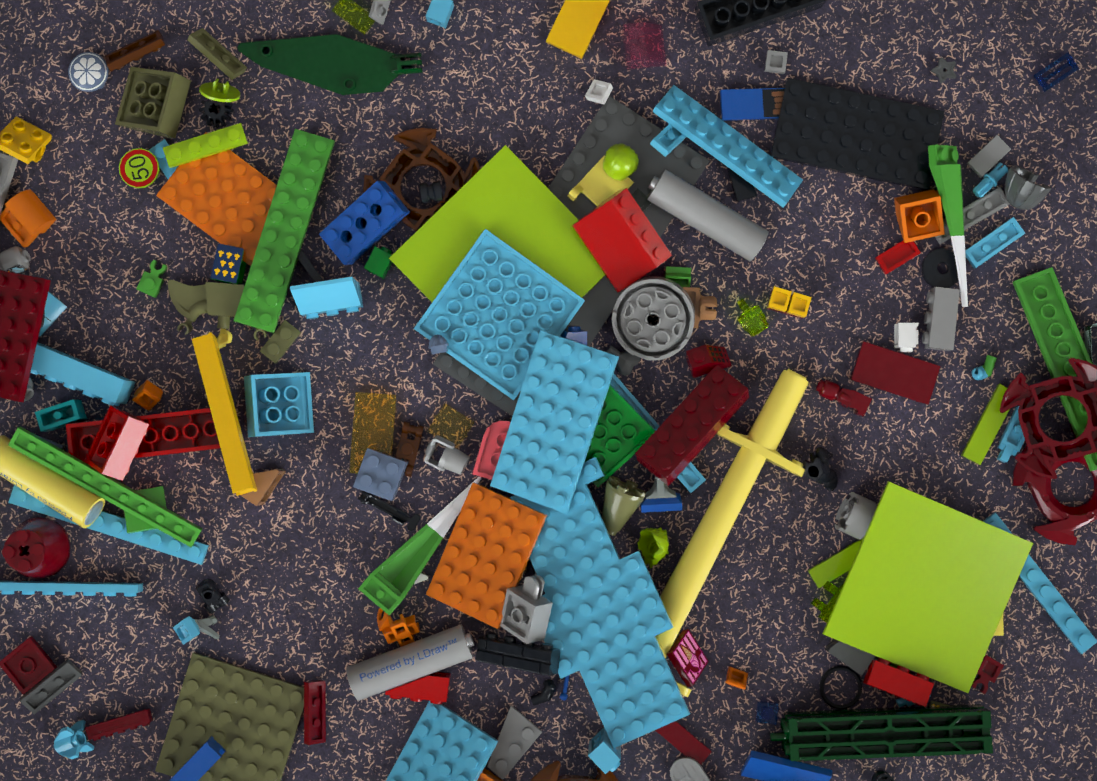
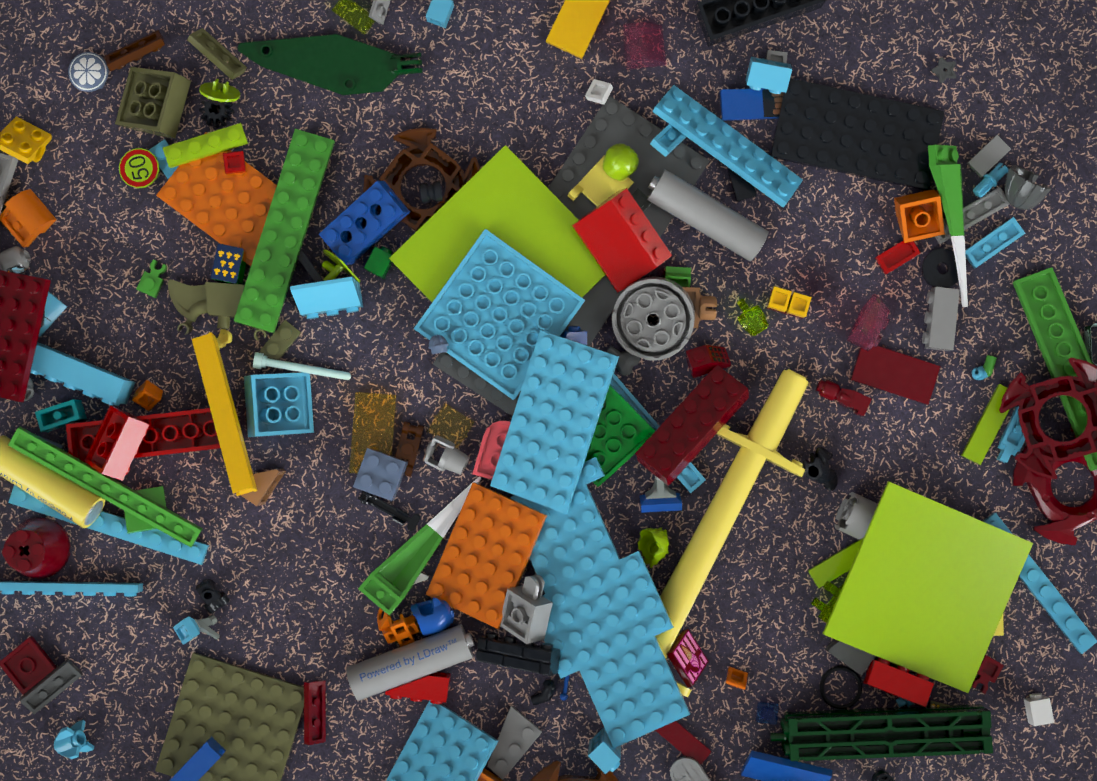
dark red piece [85,708,153,741] -> none
olive cone [602,476,646,536] -> none
white window [894,323,919,352] -> none
clear blue tile [1033,52,1080,92] -> none
none -> red tile [223,151,246,175]
none -> light aqua piece [253,352,351,380]
none -> lime shield [322,249,360,282]
none -> blue piece [410,597,454,636]
none -> medium azure brick [746,57,792,94]
none -> clear pink slope [846,294,890,351]
none -> white brick [1024,693,1054,726]

